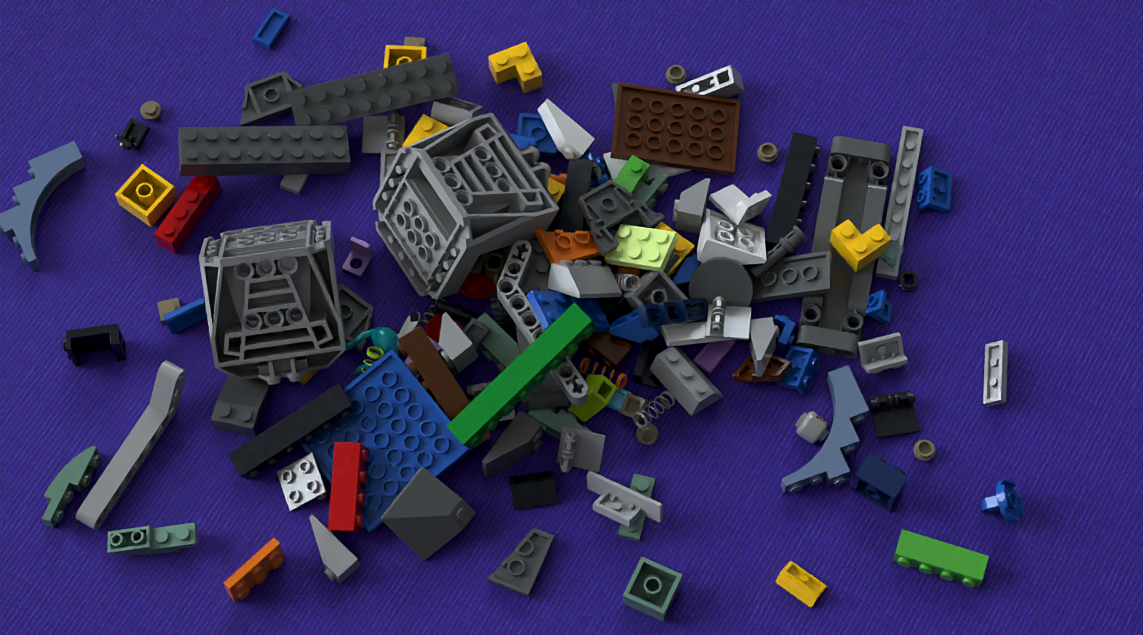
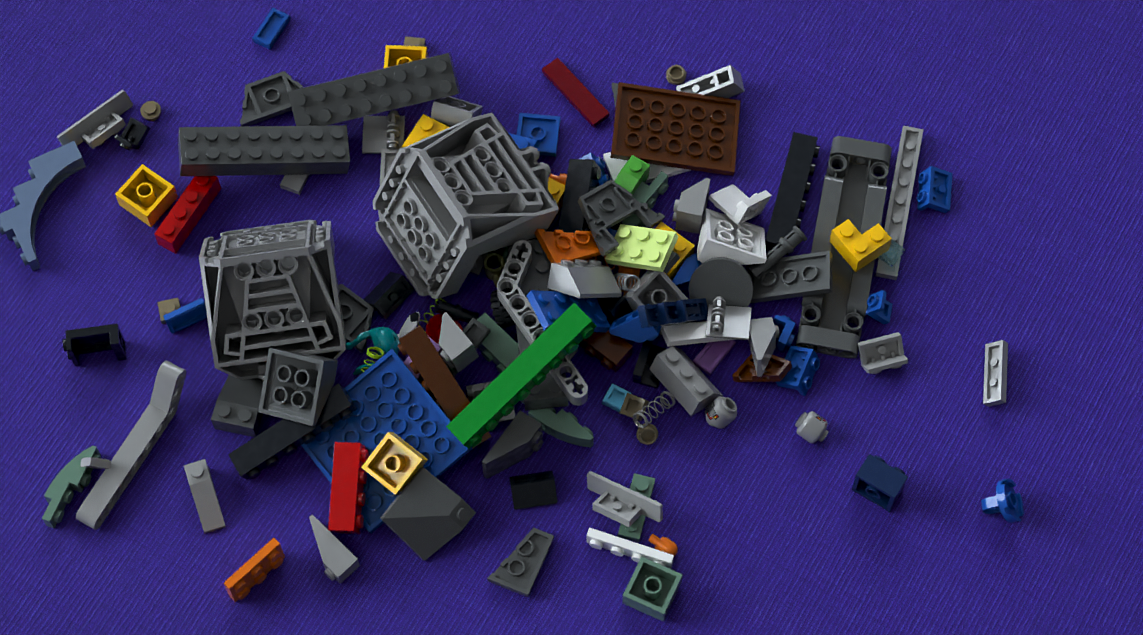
sand green slope [108,522,198,555] -> none
light grey hinge [277,453,327,511] -> none
lavender bracket [342,237,372,277] -> none
red dish [459,272,497,299] -> none
yellow brick [488,42,543,93] -> none
white slope [537,99,595,160] -> none
light grey hinge [557,426,606,472] -> none
lime slope [568,375,617,423] -> none
orange piece [579,357,627,390] -> none
dark tan plate [757,143,778,163] -> none
yellow slope [775,561,827,607] -> none
sand blue arch [781,365,869,493] -> none
black hinge [868,391,920,438] -> none
bright green brick [893,529,989,587] -> none
black bush [898,271,918,292] -> none
dark tan plate [913,440,936,461] -> none
none -> light grey bracket [57,90,133,149]
none -> light grey tile [80,457,111,470]
none -> light grey slope [184,459,226,533]
none -> dark grey slope [258,348,338,426]
none -> yellow brick [361,432,428,495]
none -> black panel [363,272,414,319]
none -> dark red tile [542,57,610,128]
none -> white plate [586,528,674,569]
none -> orange cylinder [648,534,678,556]
none -> light grey head [705,396,737,429]

